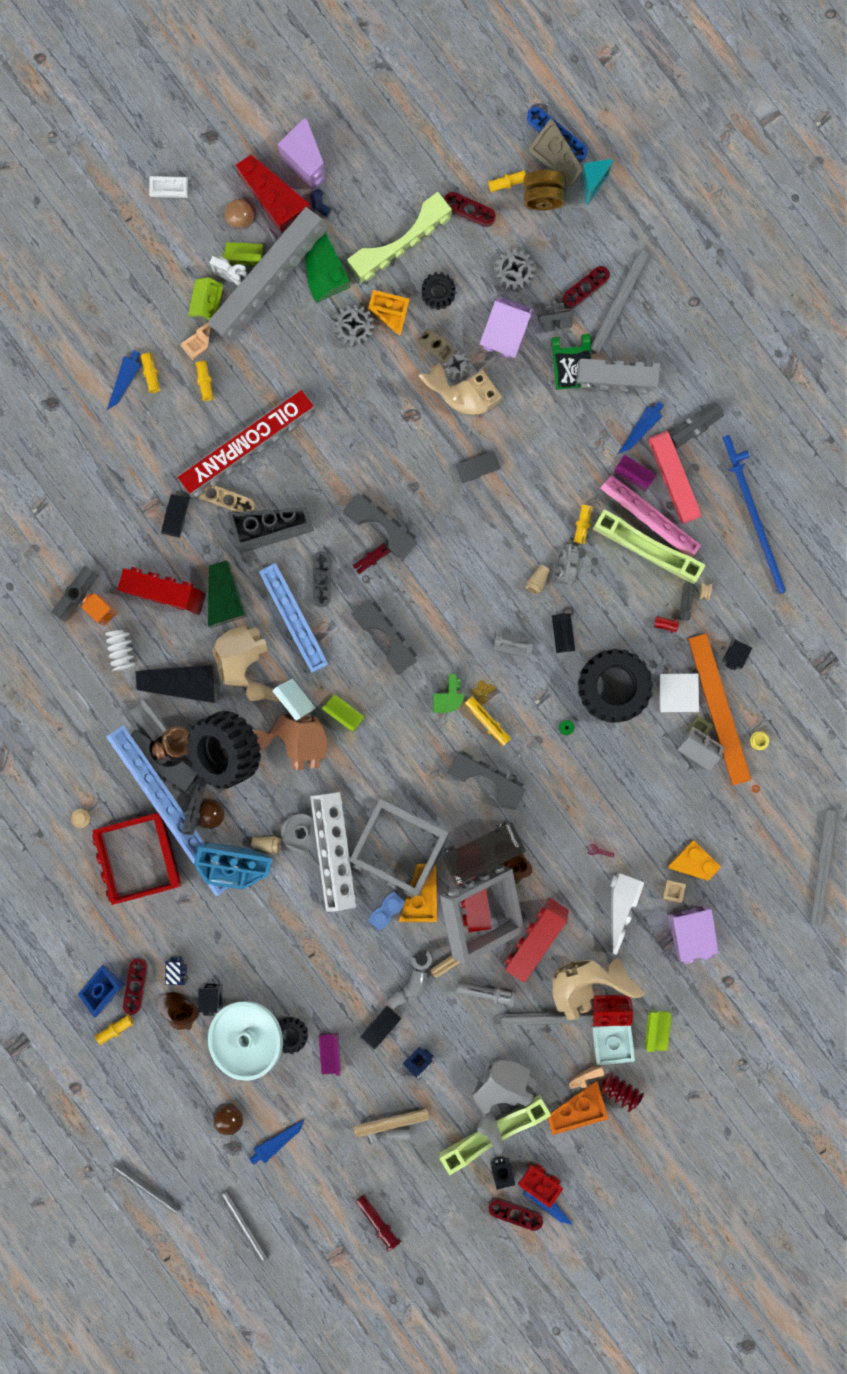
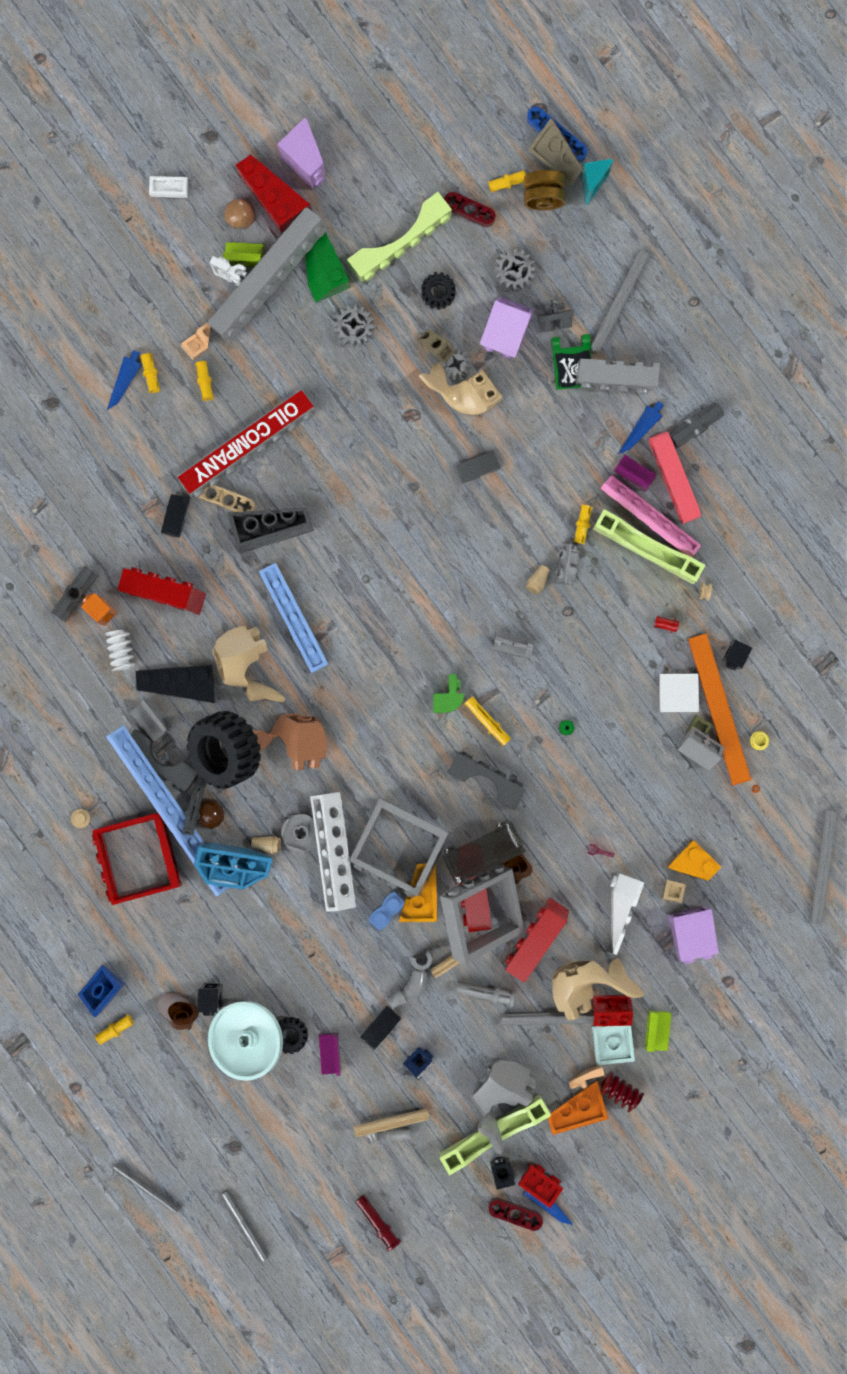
dark red beam [123,958,148,1015] -> none
nougat plate [152,741,166,760] -> none
medium nougat hair [162,726,189,757] -> none
dark blue brick [165,956,187,985] -> none
lime panel [188,277,223,320] -> none
dark green wedge [208,560,247,628] -> none
reddish brown hair [213,1103,243,1135] -> none
blue bar [249,1119,305,1165] -> none
light aqua tile [272,678,316,721] -> none
dark blue arm [310,189,332,217] -> none
dark grey beam [313,551,331,607] -> none
lime panel [322,694,365,732] -> none
dark grey arch [343,493,417,561] -> none
dark grey arch [351,600,417,675] -> none
dark red pin [352,543,390,575] -> none
light orange wing [368,290,410,336] -> none
clear yellow piece [472,680,496,704] -> none
black hinge [552,613,575,653] -> none
dark red beam [562,266,610,309] -> none
black tyre [578,649,654,723] -> none
dark grey axle [679,583,694,620] -> none
blue piece [722,435,786,594] -> none

